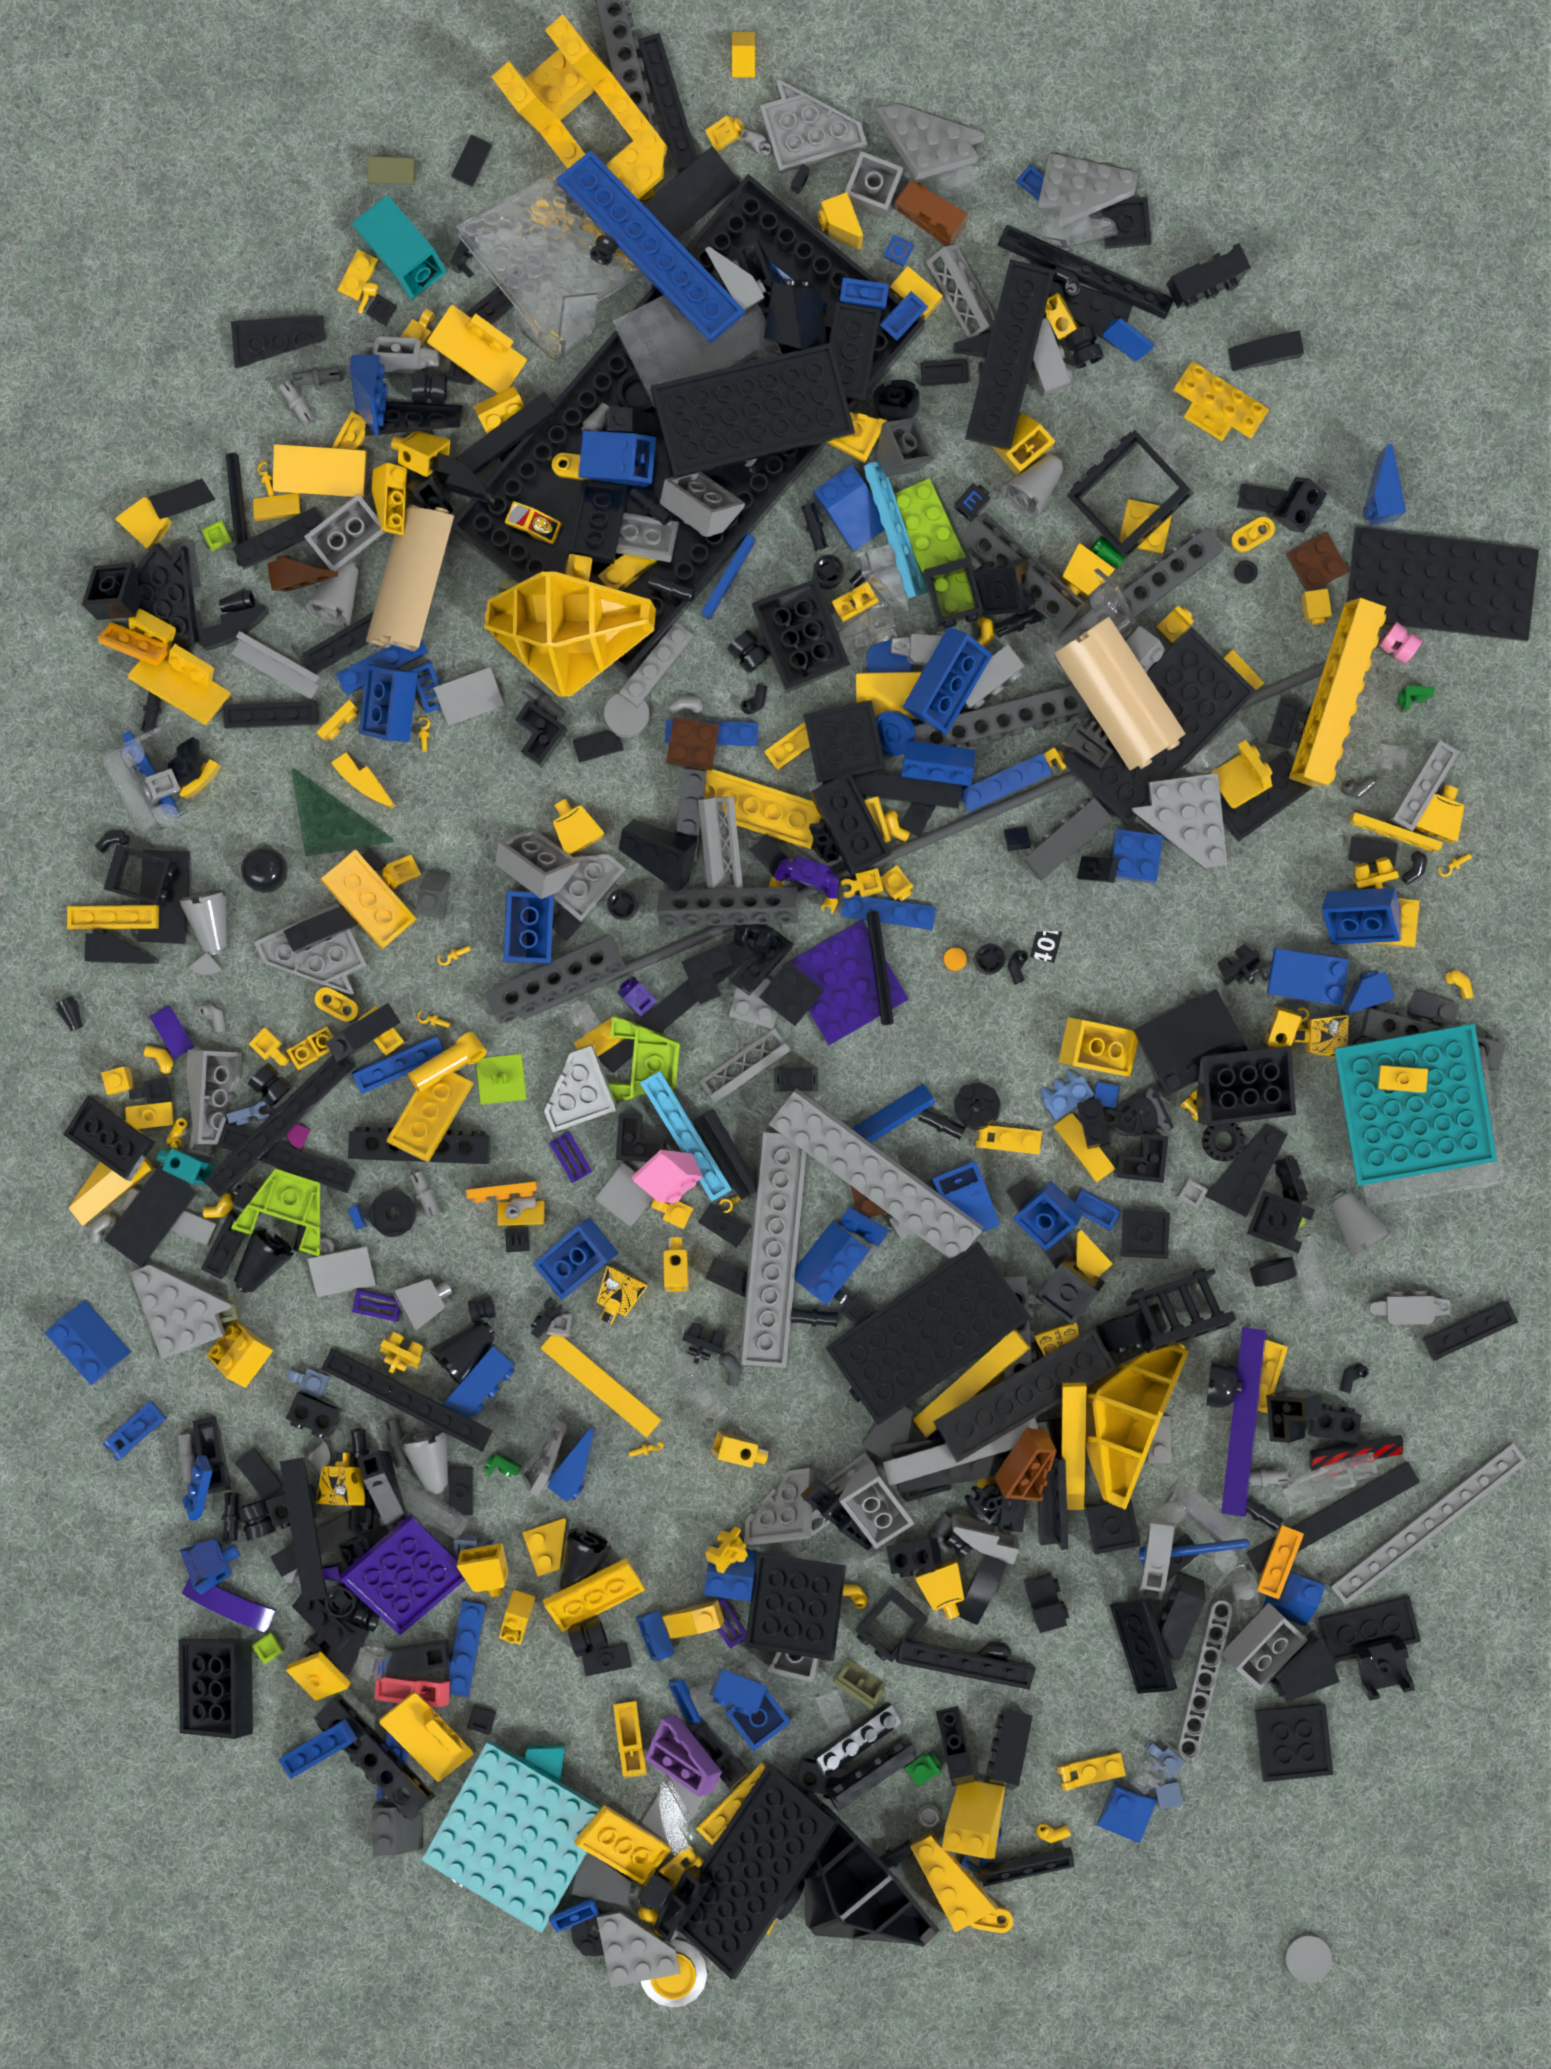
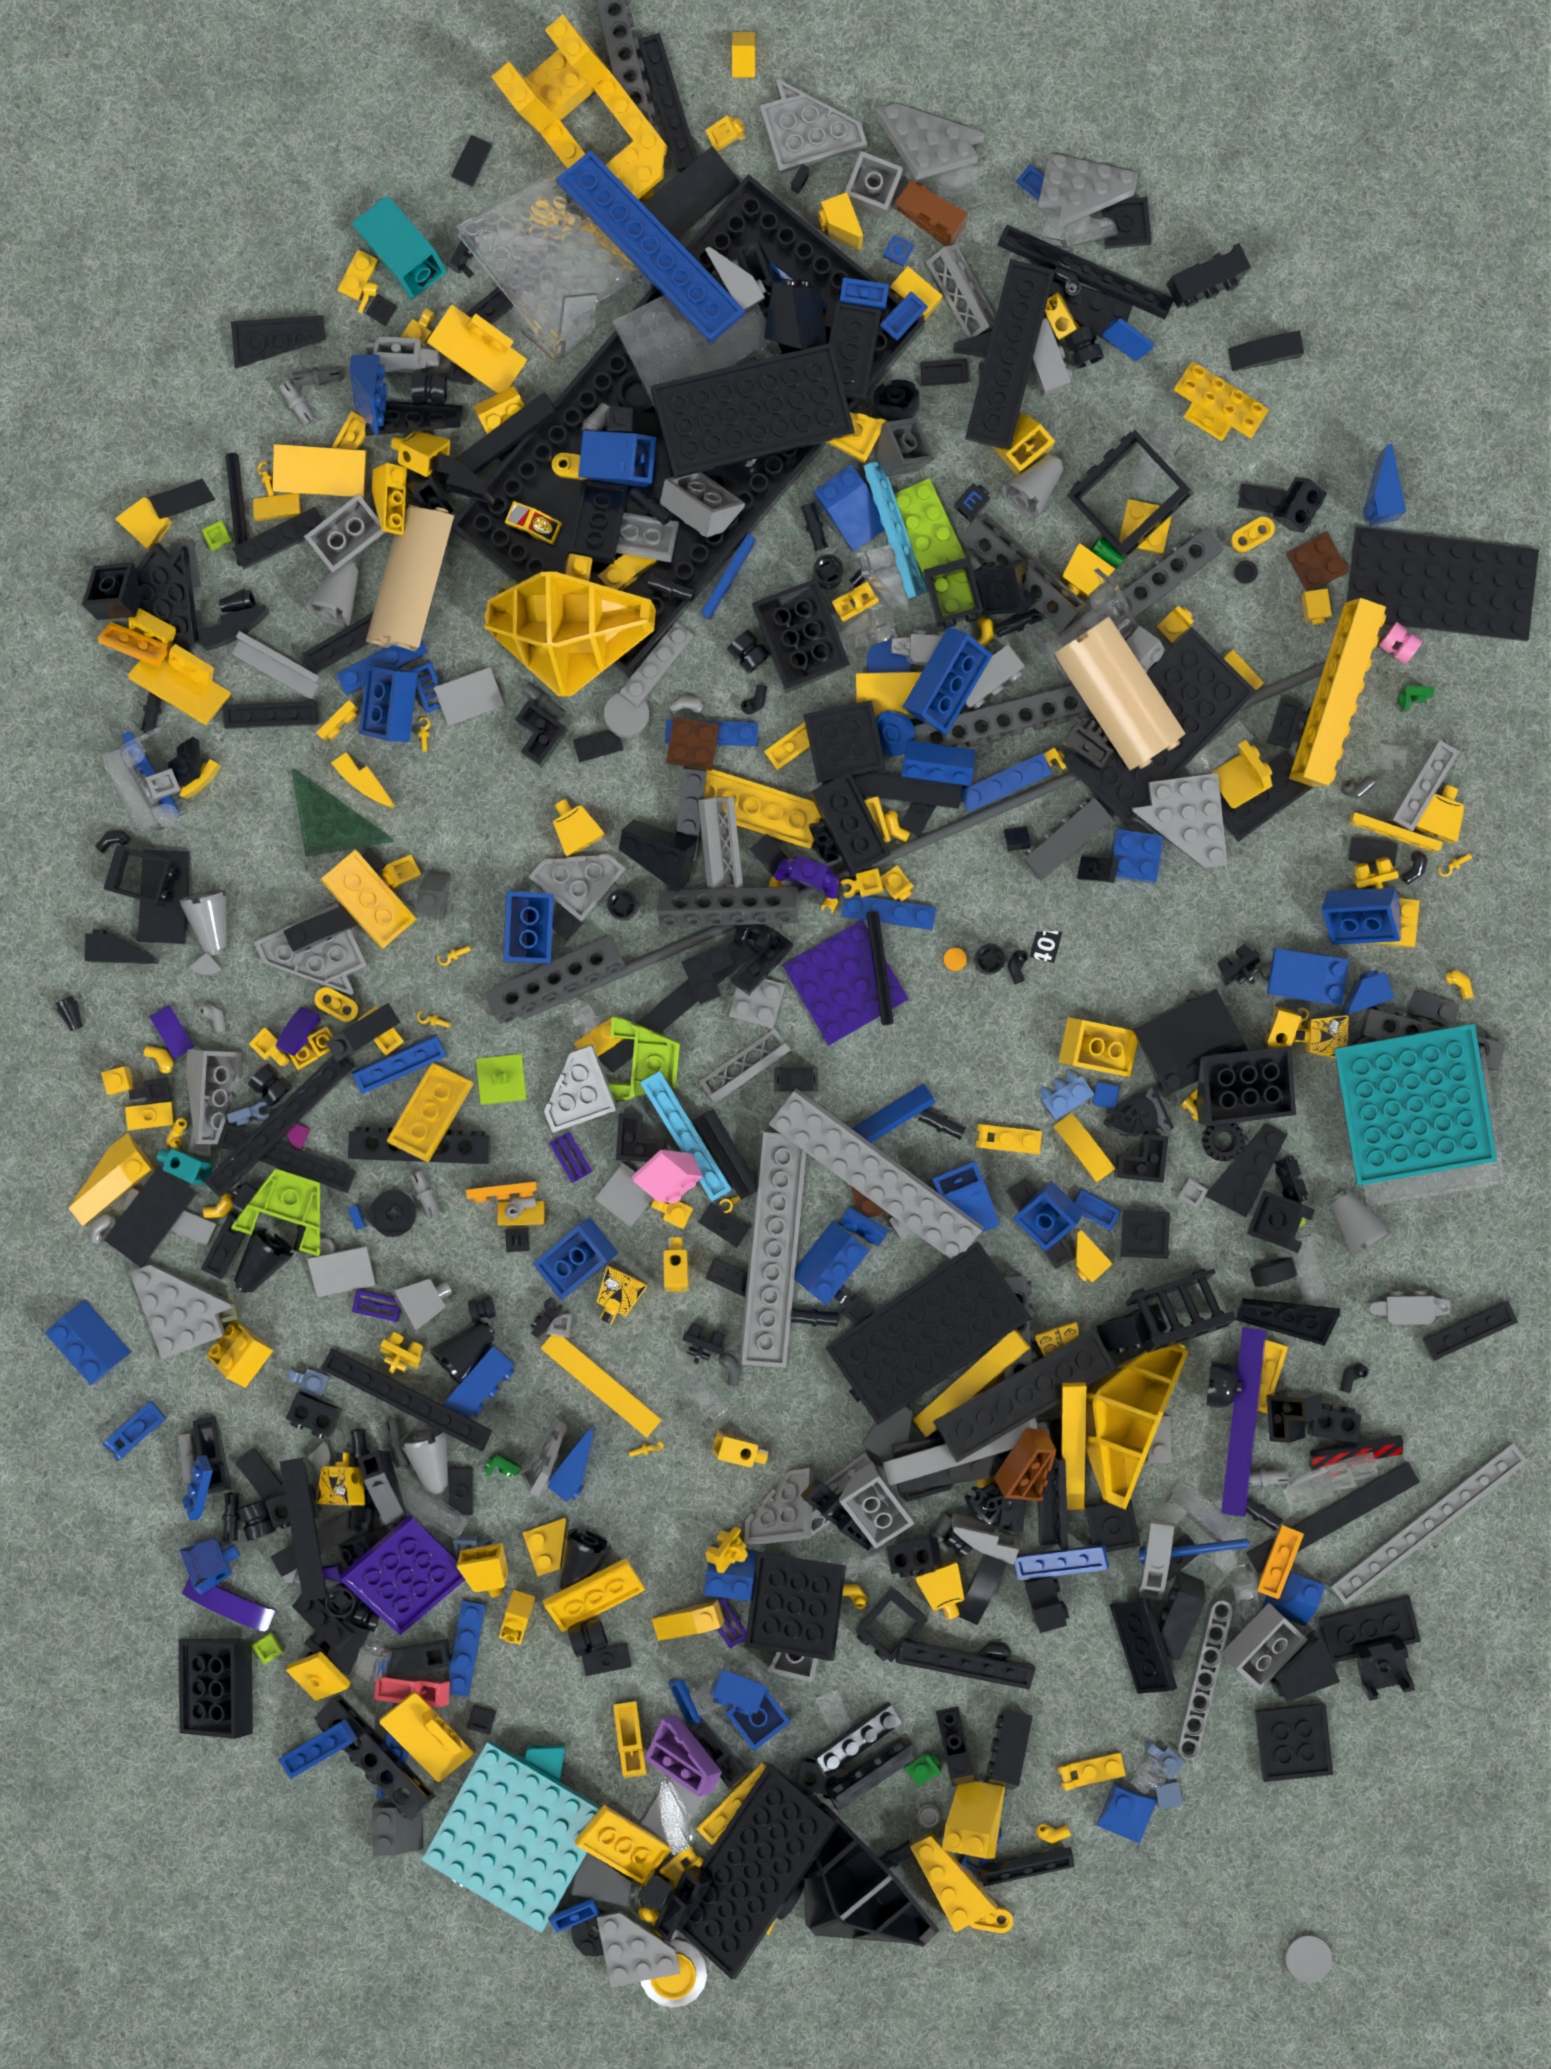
black tile [63,1096,155,1181] -> none
yellow tile [67,905,159,930] -> none
black cylinder [241,847,288,893] -> none
reddish brown slope [268,555,338,592] -> none
olive hinge [367,156,416,185] -> none
yellow piece [408,1032,487,1093] -> none
light grey slope [495,828,579,899] -> none
black wheel [590,235,618,265] -> none
dark purple bracket [617,977,657,1017] -> none
blue slope [636,1611,675,1661] -> none
light grey arm [740,129,772,156] -> none
black plate [759,961,824,1026] -> none
olive hinge [833,1658,886,1709] -> none
black plate [954,1083,1001,1130] -> none
black panel [1036,1254,1105,1325] -> none
black plate [1077,1099,1110,1149] -> none
yellow plate [1377,1065,1428,1093] -> none
none -> dark purple slope [275,1007,321,1056]
none -> plate [1014,1544,1109,1580]
none -> black wing [1236,1298,1340,1346]

